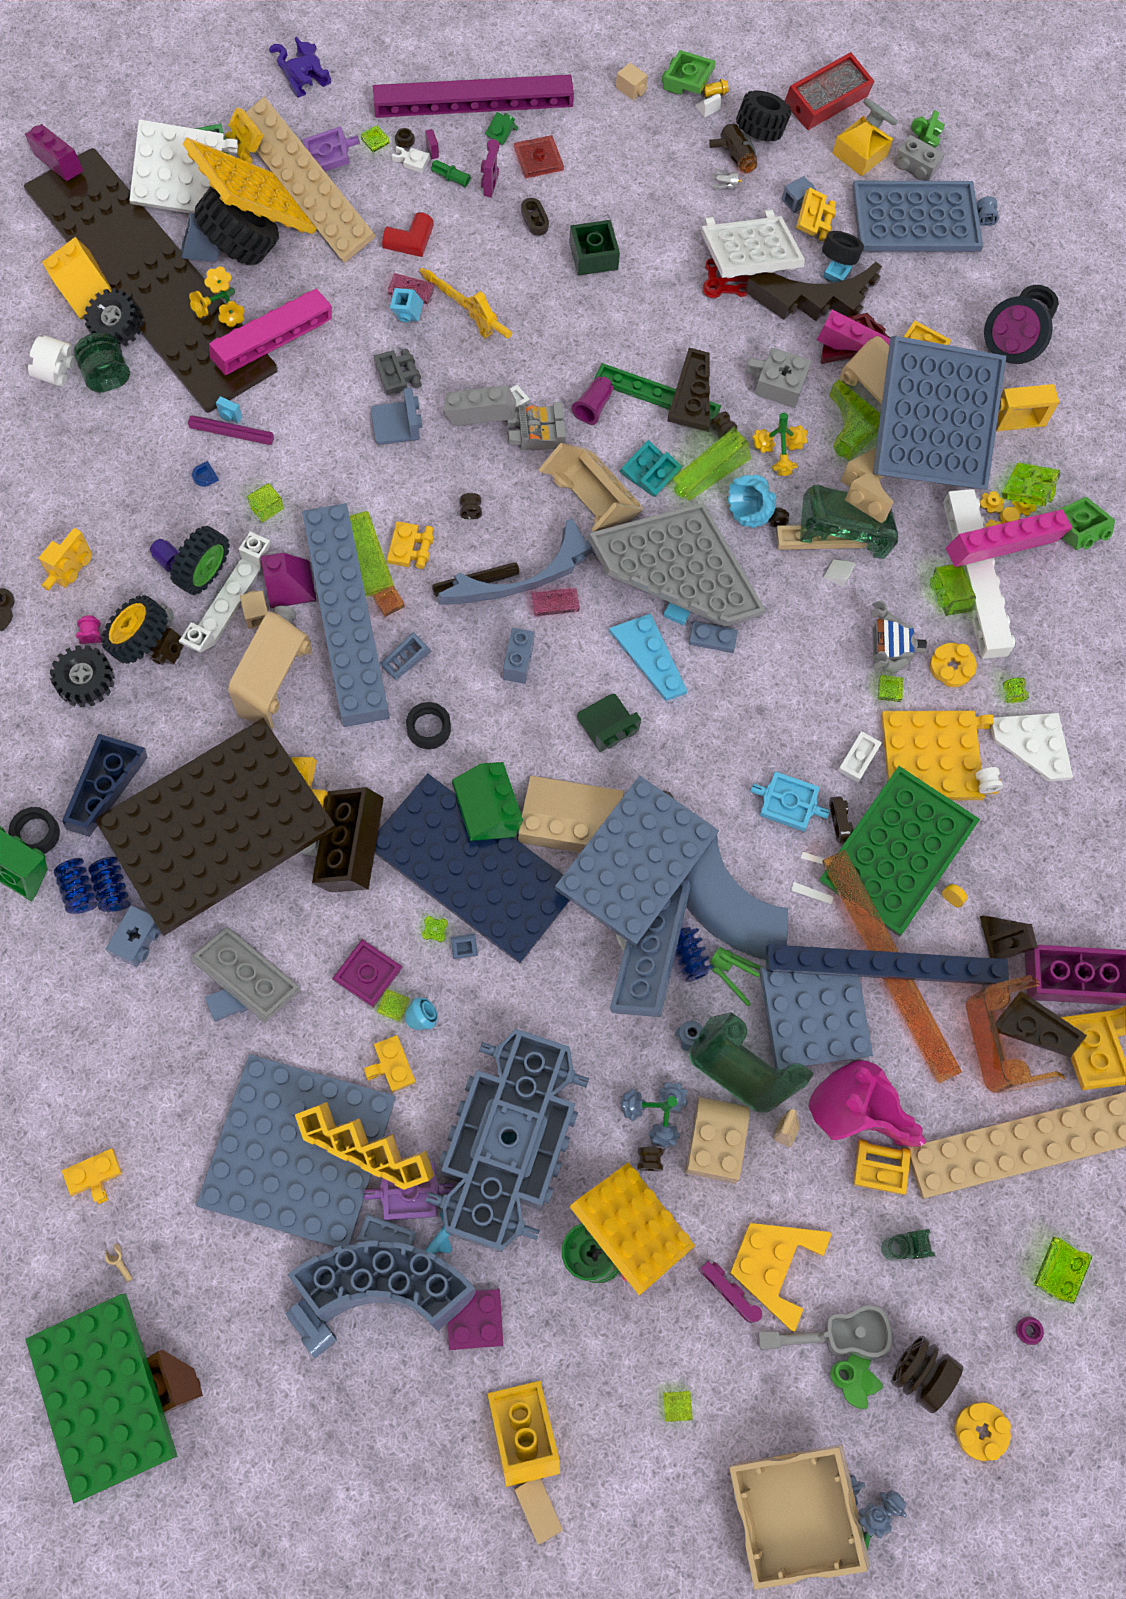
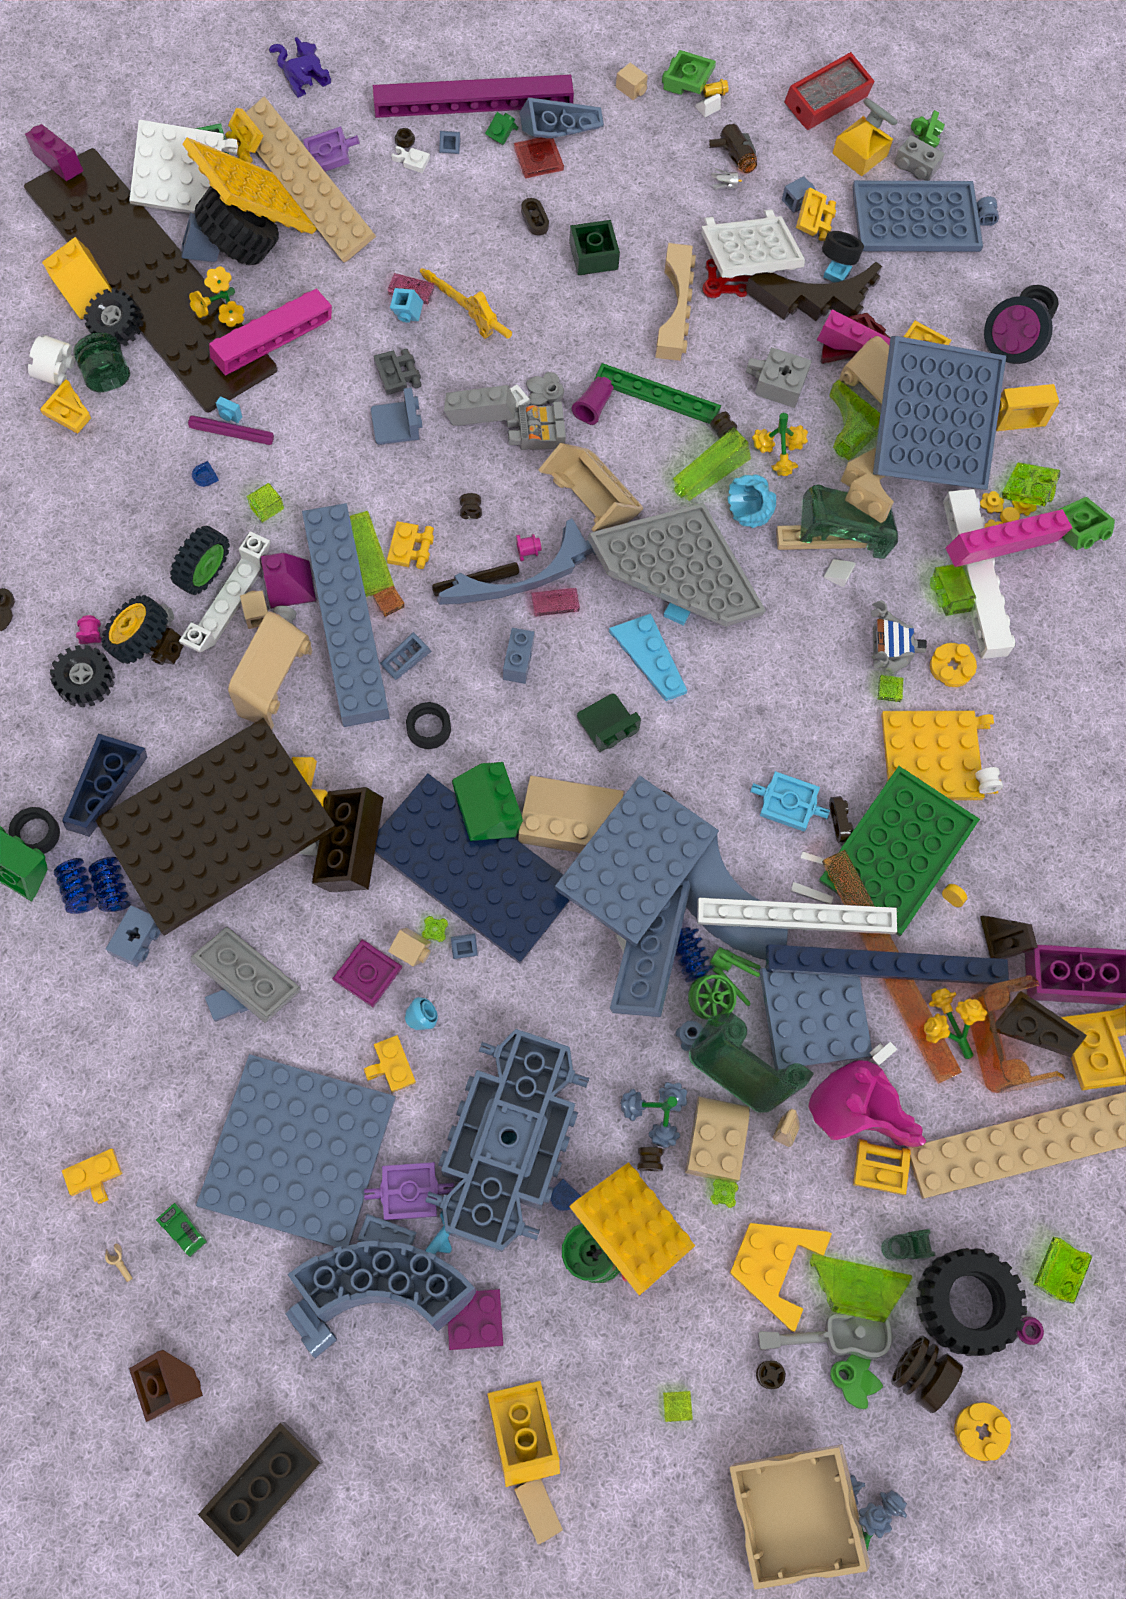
green plate [25,1293,178,1504] -> none
yellow plate [38,528,92,591] -> none
dark purple brick [150,539,179,572] -> none
yellow brick [295,1102,435,1190] -> none
clear neon green plate [361,125,390,153] -> none
clear neon green tile [377,989,410,1022] -> none
red brick [382,212,434,257] -> none
magenta tile [425,129,439,159] -> none
green axle [431,160,471,188] -> none
magenta plate [481,139,499,198] -> none
teal slope [619,440,683,497] -> none
dark brown wing [667,347,710,432] -> none
sand blue plate [689,621,738,653] -> none
magenta plate [698,1261,762,1323] -> none
black tyre [736,90,791,141] -> none
dark brown plate [769,507,789,527] -> none
white plate [838,731,882,782] -> none
white plate [990,713,1073,782] -> none
clear neon green wheel [1002,677,1029,703] -> none
none -> yellow wing [40,379,91,434]
none -> green leg [156,1203,207,1257]
none -> dark brown brick [198,1422,324,1557]
none -> tan brick [388,928,432,967]
none -> sand blue slope [439,131,461,154]
none -> dark pink brick [516,534,542,561]
none -> sand blue wedge [519,98,604,139]
none -> light grey plate [526,372,564,406]
none -> clear blue tile [550,1179,581,1211]
none -> tan arch [655,243,696,361]
none -> bright green wheel [688,975,737,1020]
none -> white plate [697,898,897,934]
none -> clear neon green plate [710,1179,739,1208]
none -> dark brown wheel [756,1360,786,1389]
none -> clear neon green wing [810,1254,912,1323]
none -> white plate [868,1042,897,1066]
none -> black tyre [916,1248,1027,1356]
none -> yellow plant [924,988,987,1059]

